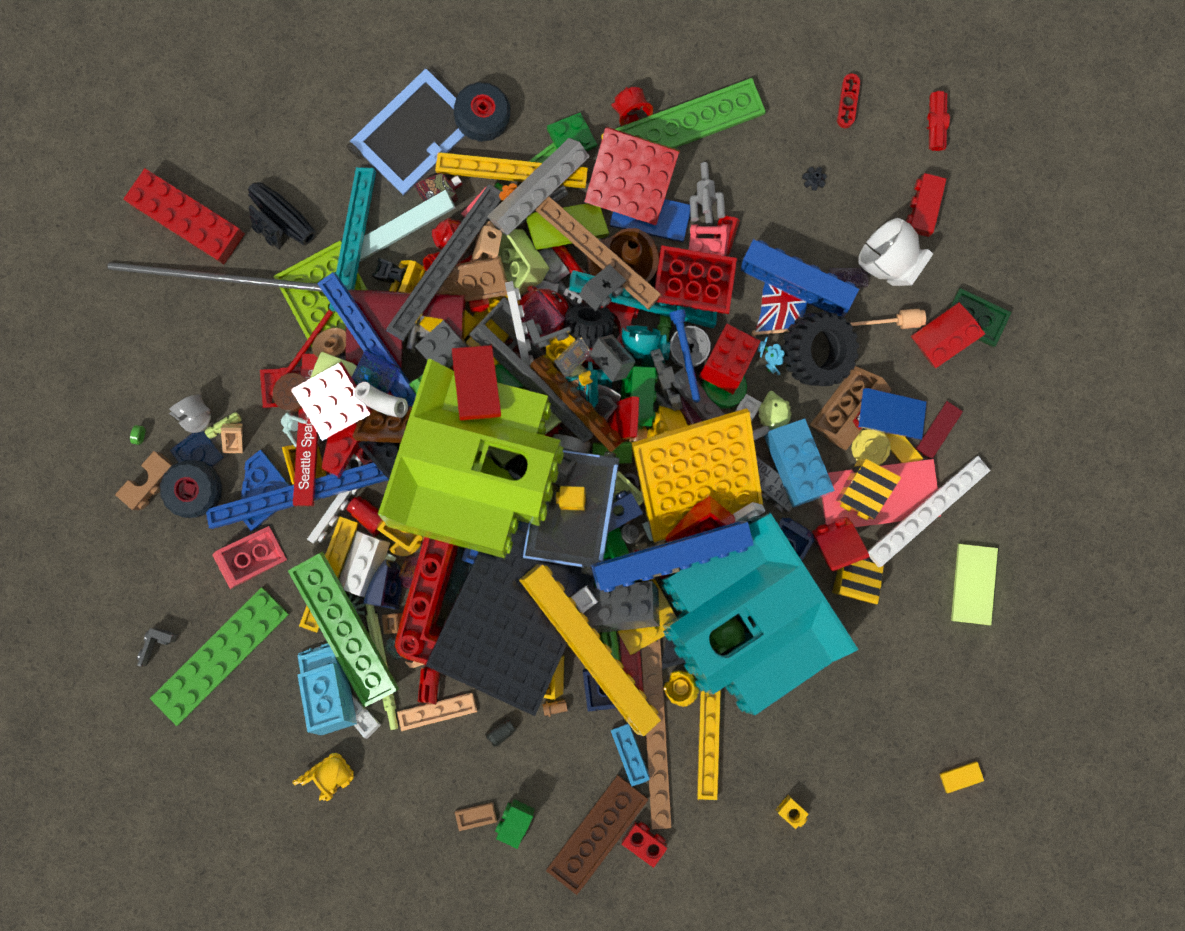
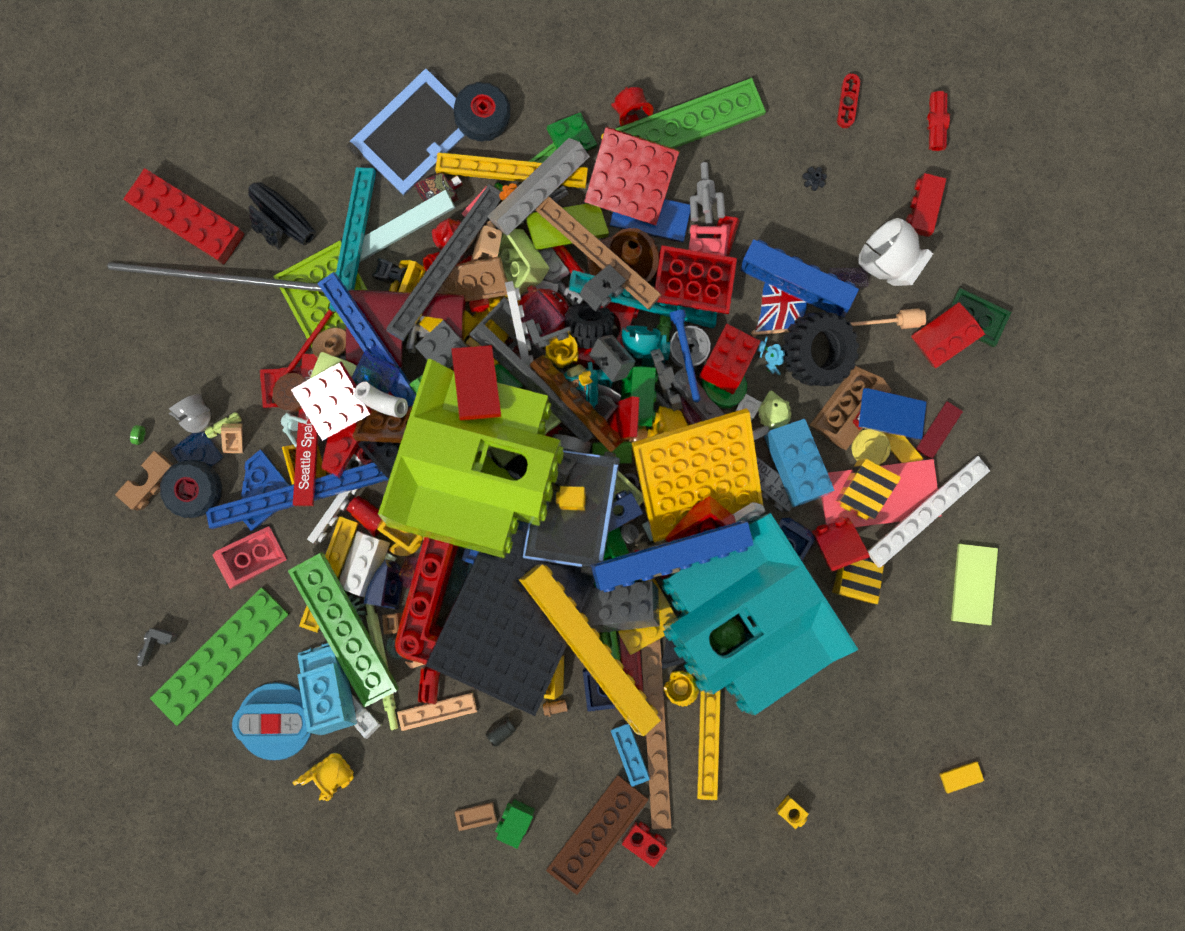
clear tile [554,337,592,377] -> none
white tile [571,586,598,613] -> none
none -> dark azure piece [232,683,312,760]

